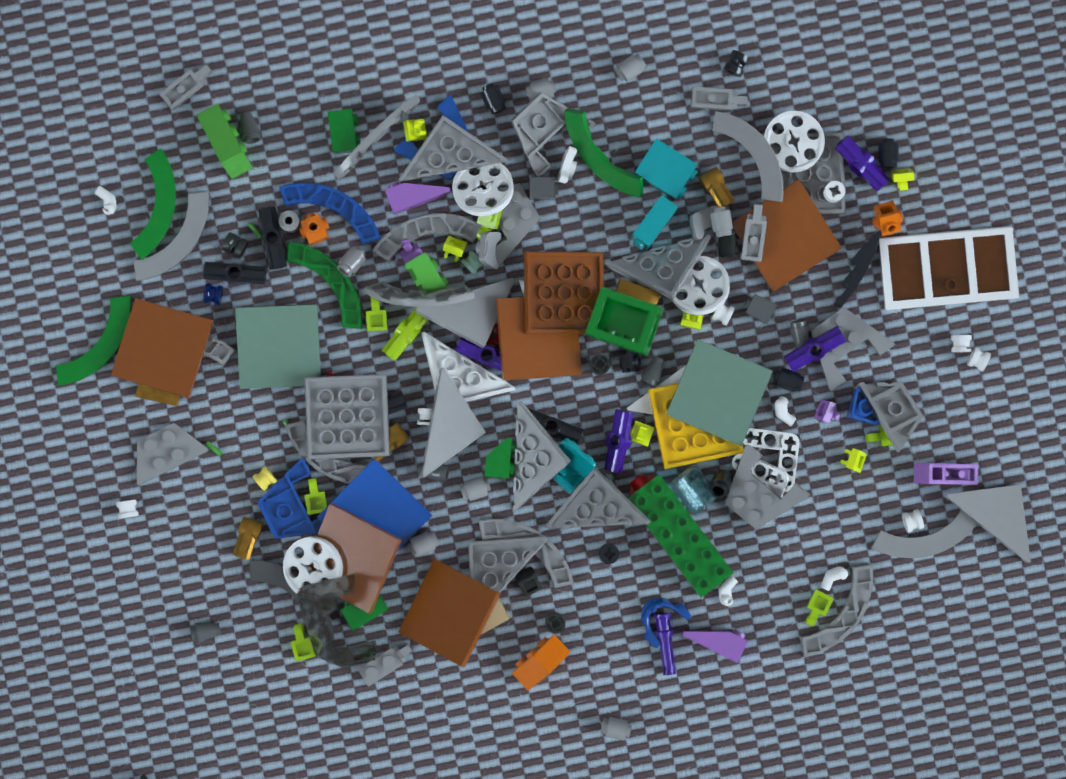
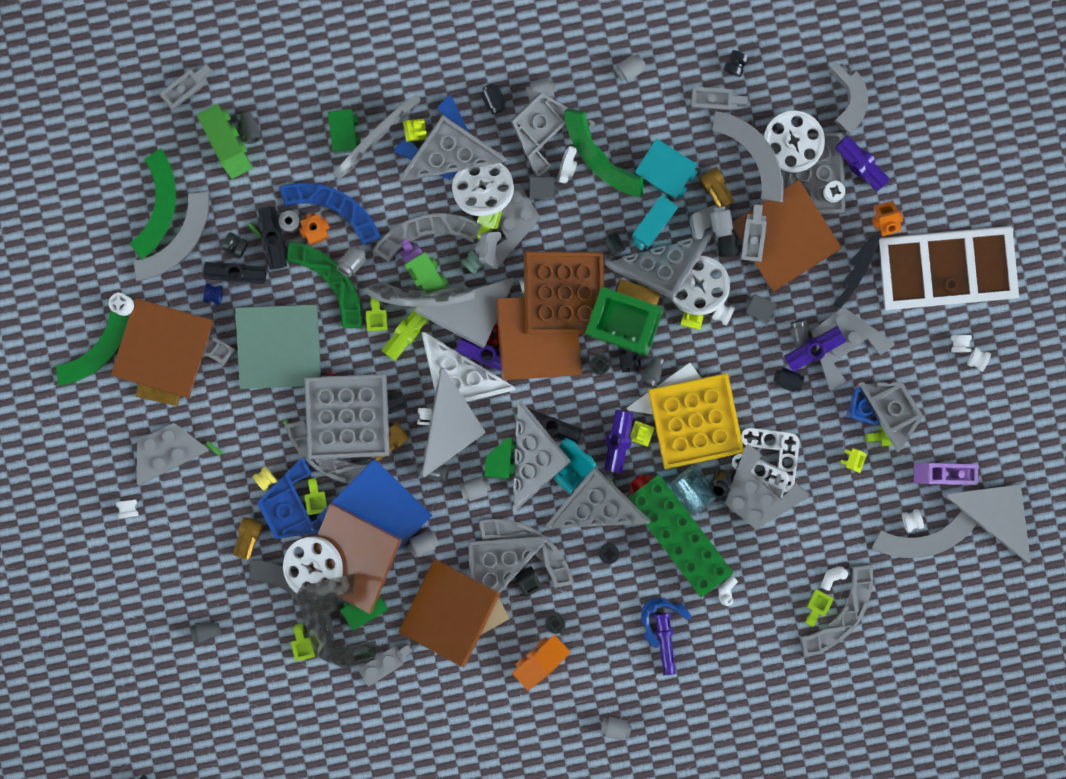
white arm [95,186,117,215] -> none
medium lavender slope [385,182,451,215] -> none
neon yellow tile [442,236,468,262] -> none
sand green tile [666,339,773,446] -> none
medium lavender slope [681,630,748,663] -> none
white arm [774,396,797,427] -> none
medium lavender tile [814,400,841,423] -> none
black brick [878,138,899,169] -> none
neon yellow tile [890,168,914,191] -> none
none -> white wheel [109,293,134,316]
none -> pearl dark grey slope [603,233,626,257]
none -> light grey arch [828,62,868,136]

